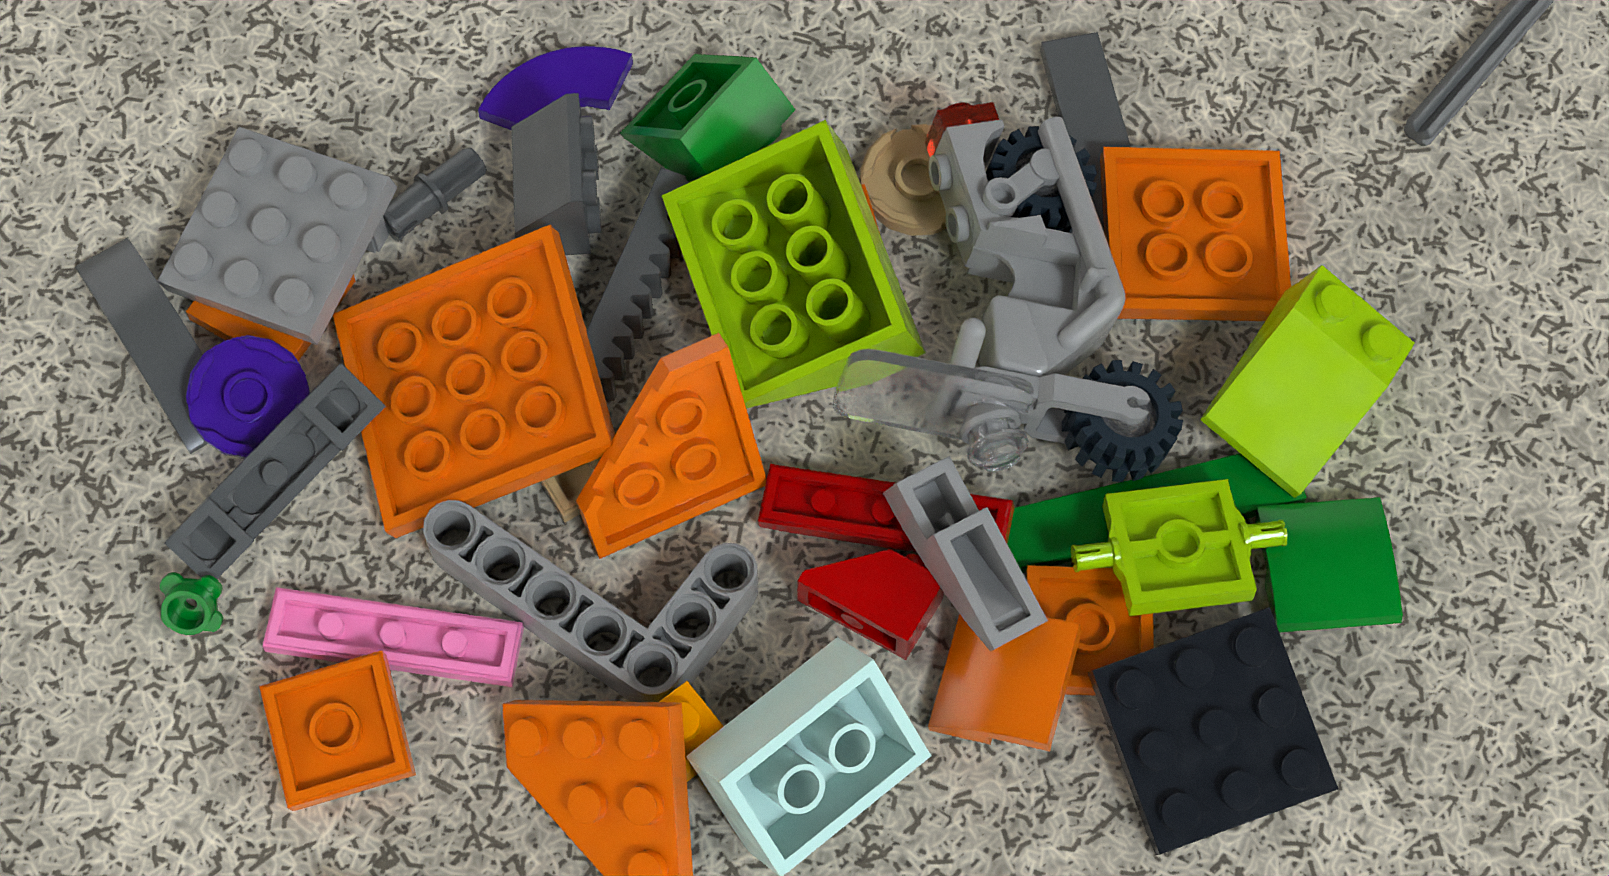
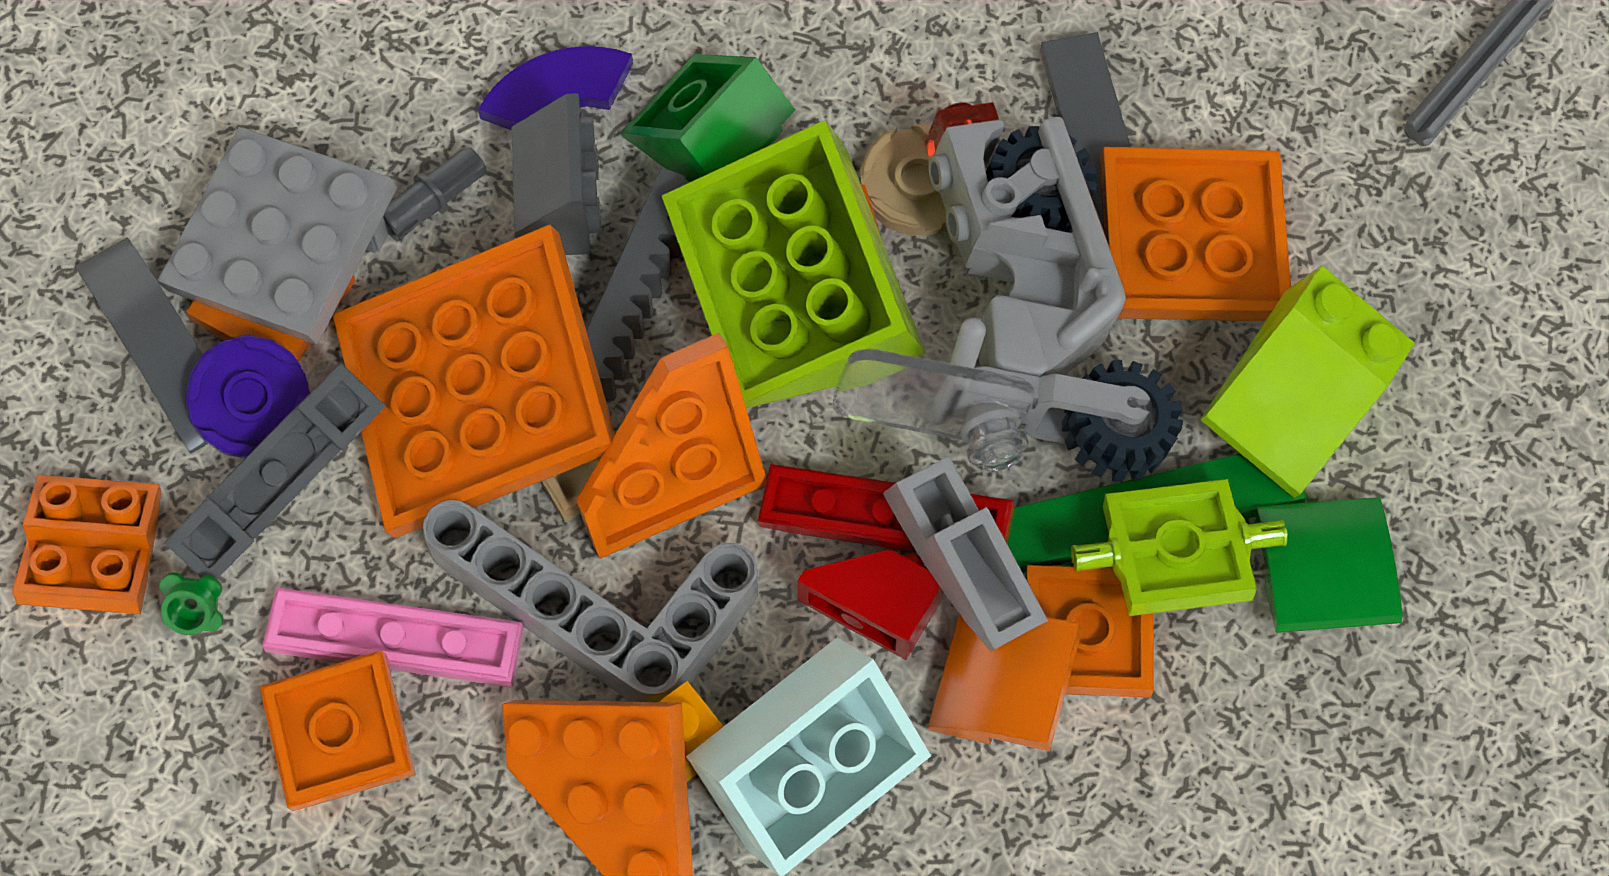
black plate [1088,607,1338,855] -> none
none -> orange slope [12,475,161,615]

